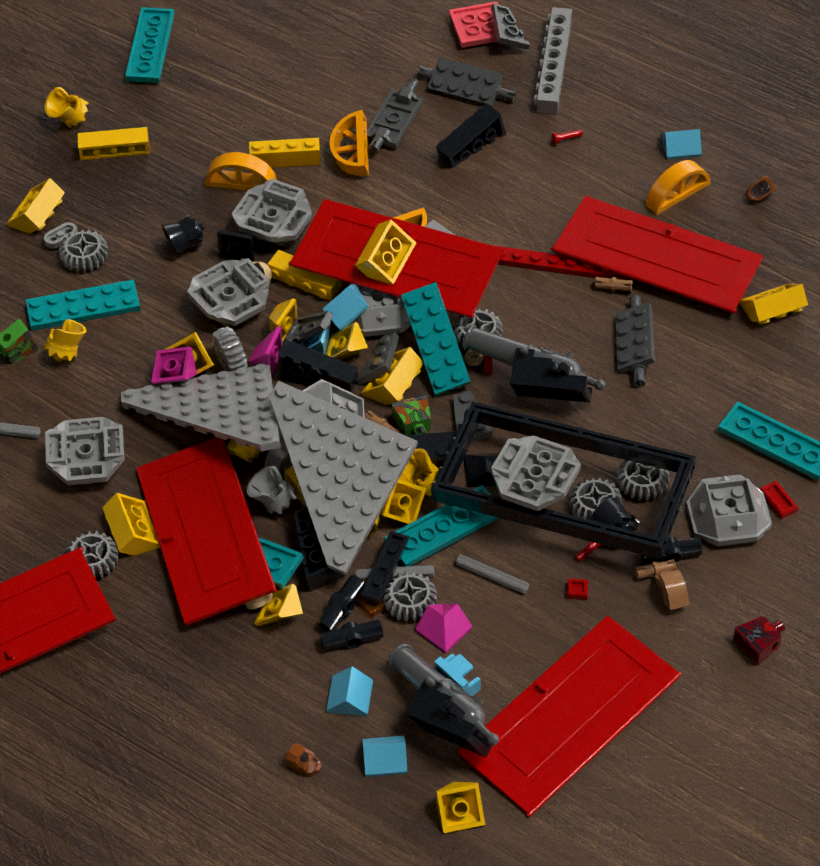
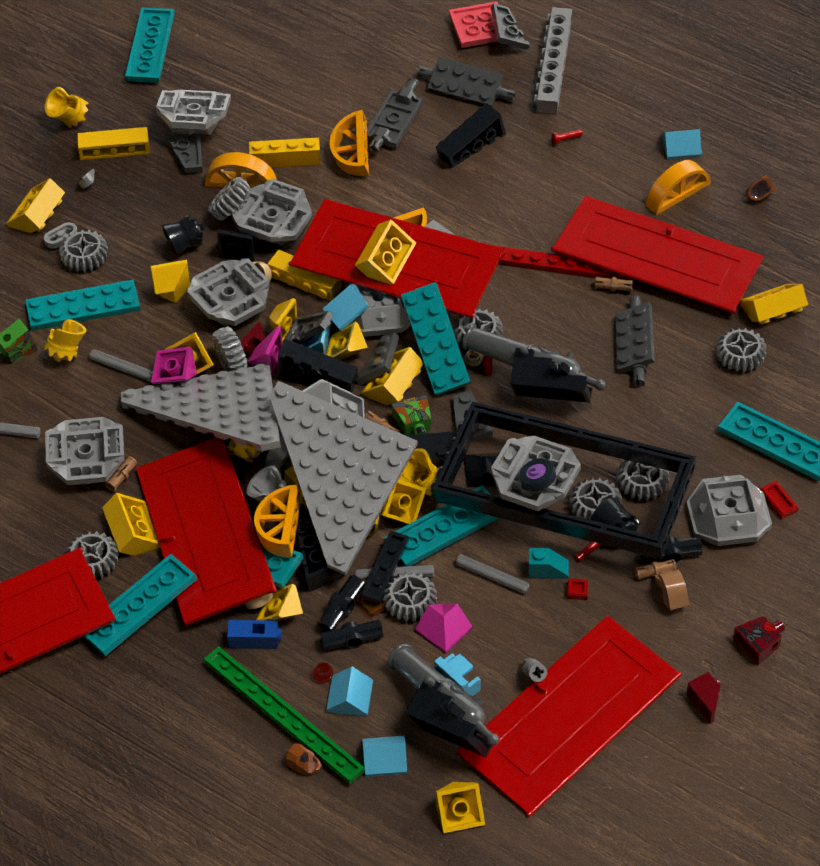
none -> light grey piece [78,169,95,189]
none -> teal plate [83,554,197,656]
none -> light grey axle [89,349,153,382]
none -> medium nougat pin [105,456,137,492]
none -> yellow slope [151,260,190,303]
none -> light grey piece [156,90,231,135]
none -> dark grey wing [165,132,203,173]
none -> green plate [204,646,365,785]
none -> light grey gear [208,177,251,221]
none -> blue brick [227,620,282,649]
none -> dark red slope [240,322,265,358]
none -> light orange window [254,484,302,558]
none -> clear red plate [313,662,334,682]
none -> black wheel [519,458,556,491]
none -> light grey hinge [522,658,547,682]
none -> teal slope [529,548,569,579]
none -> dark red slope [687,672,721,724]
none -> light grey gear [716,327,767,373]

